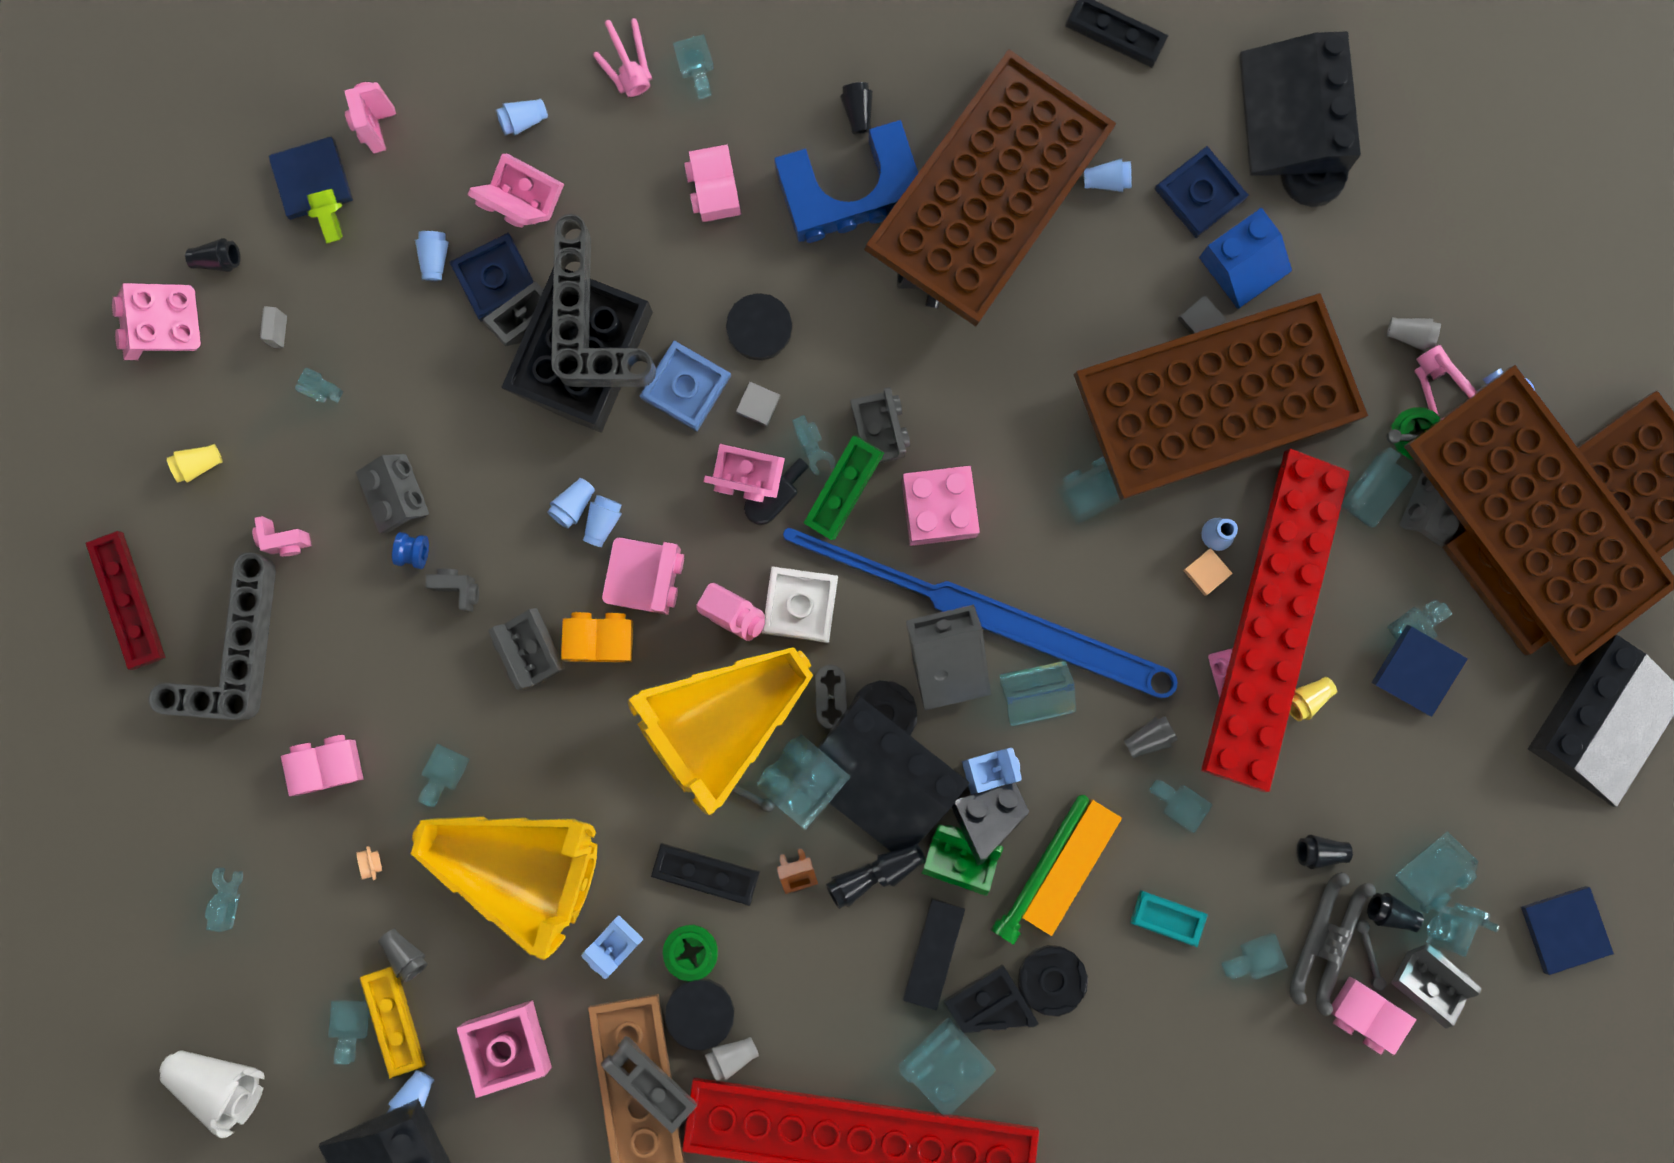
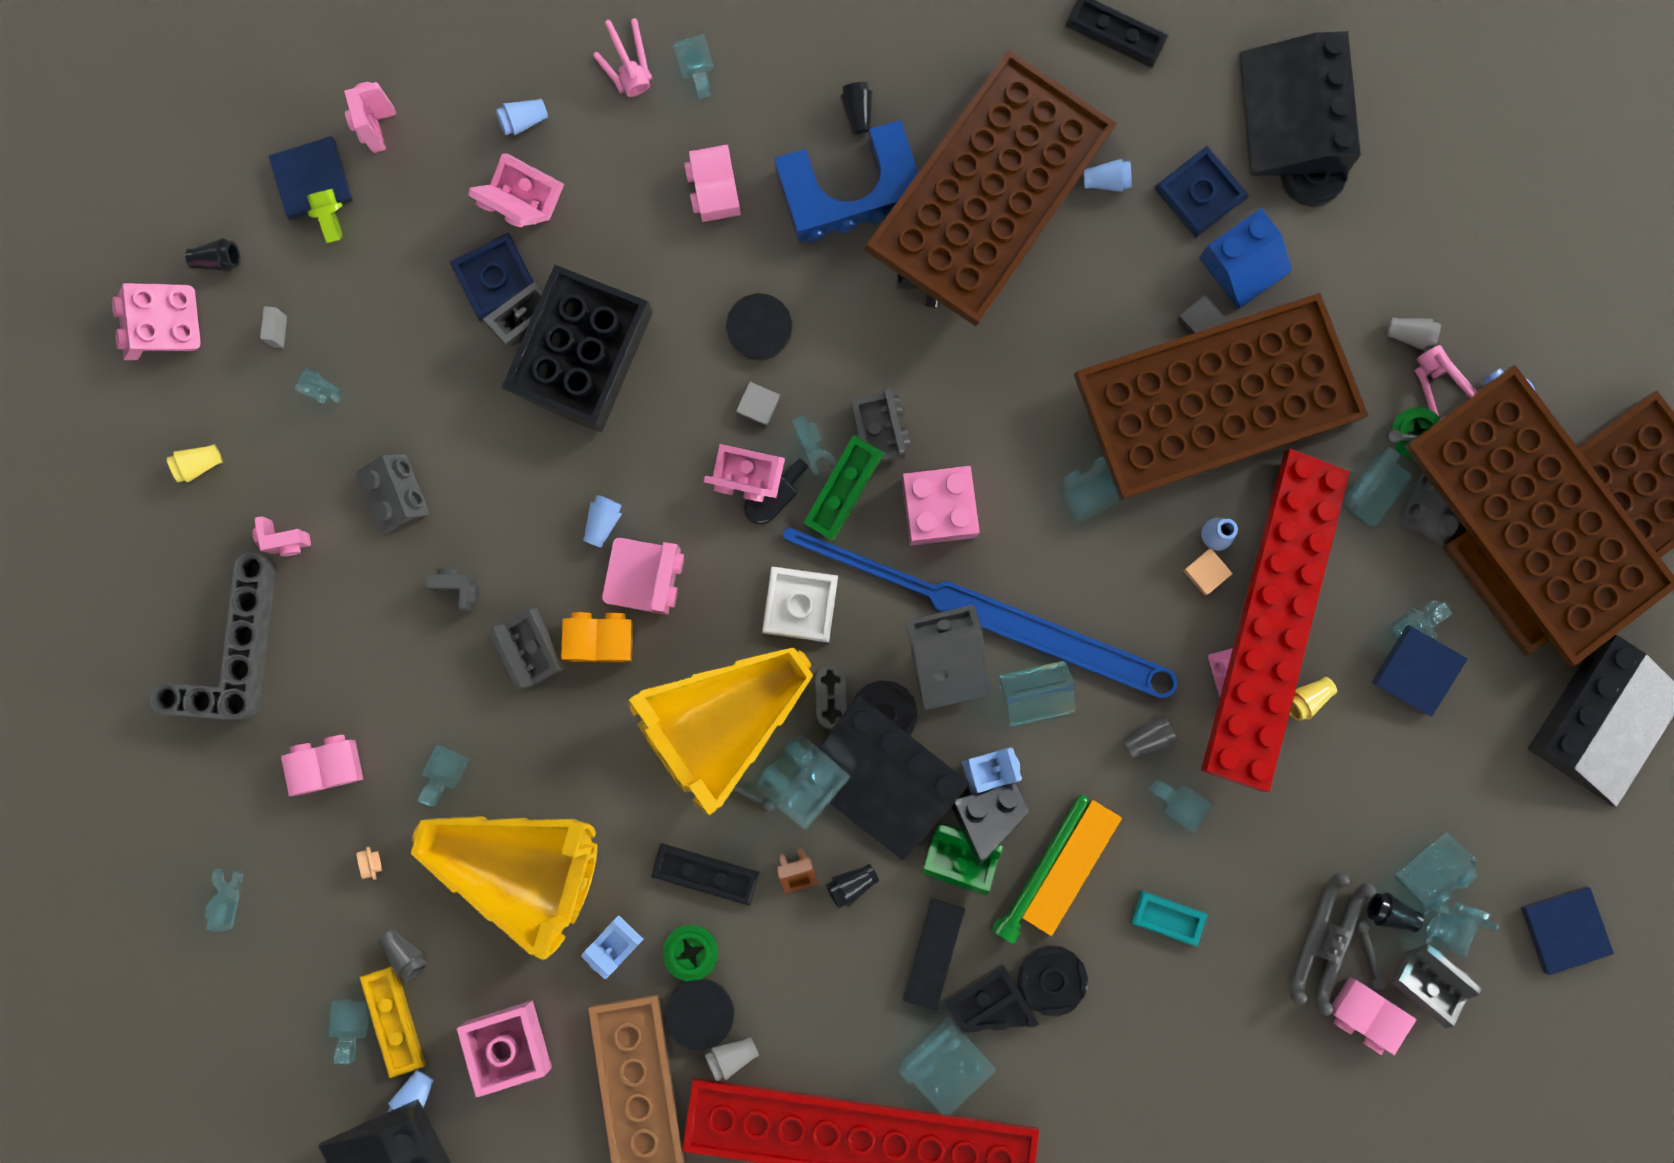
dark red plate [85,531,166,670] -> none
white cone [160,1050,264,1138] -> none
blue wheel [392,532,429,569] -> none
light blue cone [415,231,449,281] -> none
light blue cone [547,478,595,529] -> none
dark grey beam [552,214,656,387] -> none
dark grey plate [601,1036,698,1134] -> none
medium blue tile [639,340,731,431] -> none
bright pink brick [696,583,765,641] -> none
black cone [872,844,926,887] -> none
clear light blue plate [1221,933,1288,980] -> none
black cone [1297,835,1353,869] -> none

